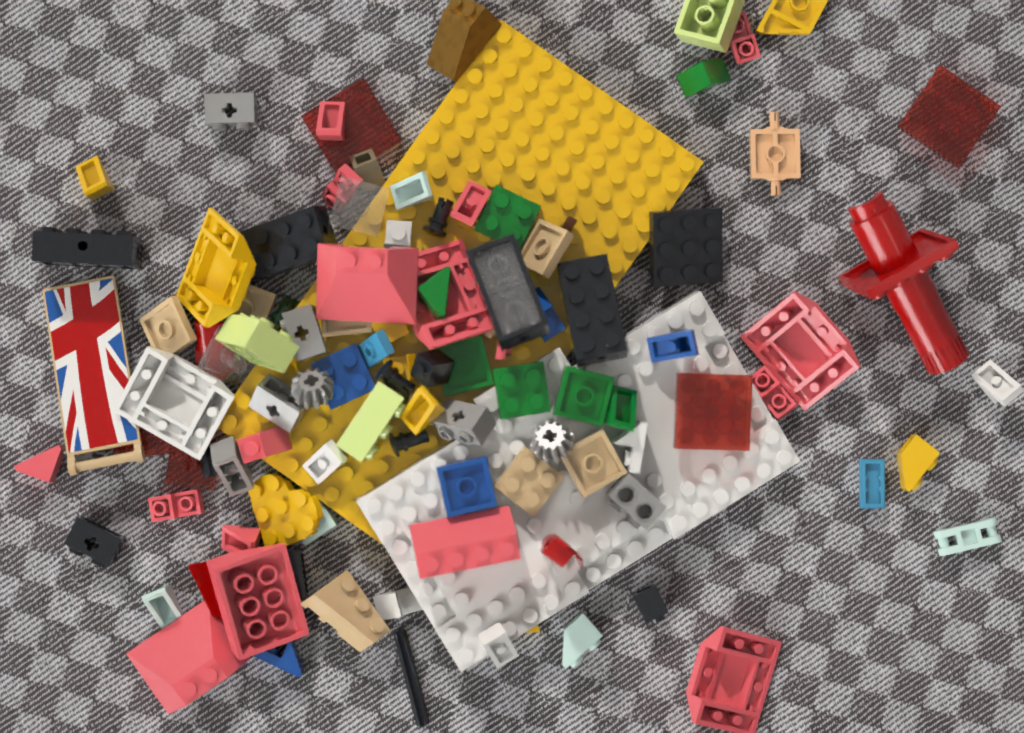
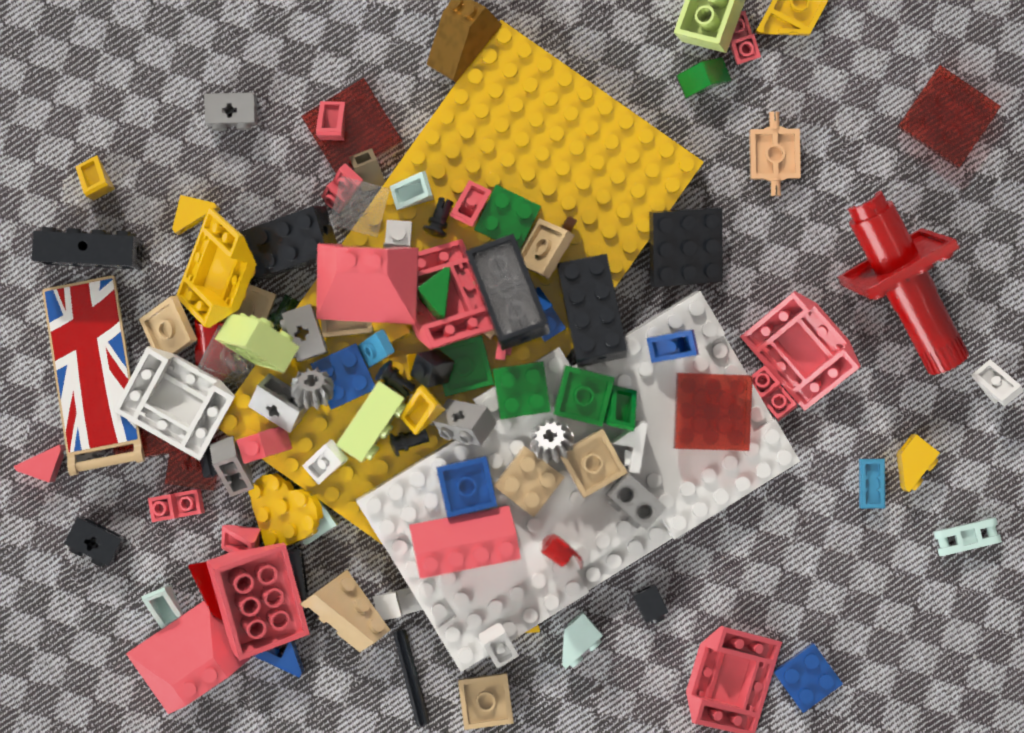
none -> yellow slope [172,195,221,235]
none -> tan plate [458,673,514,730]
none -> blue plate [773,643,843,713]

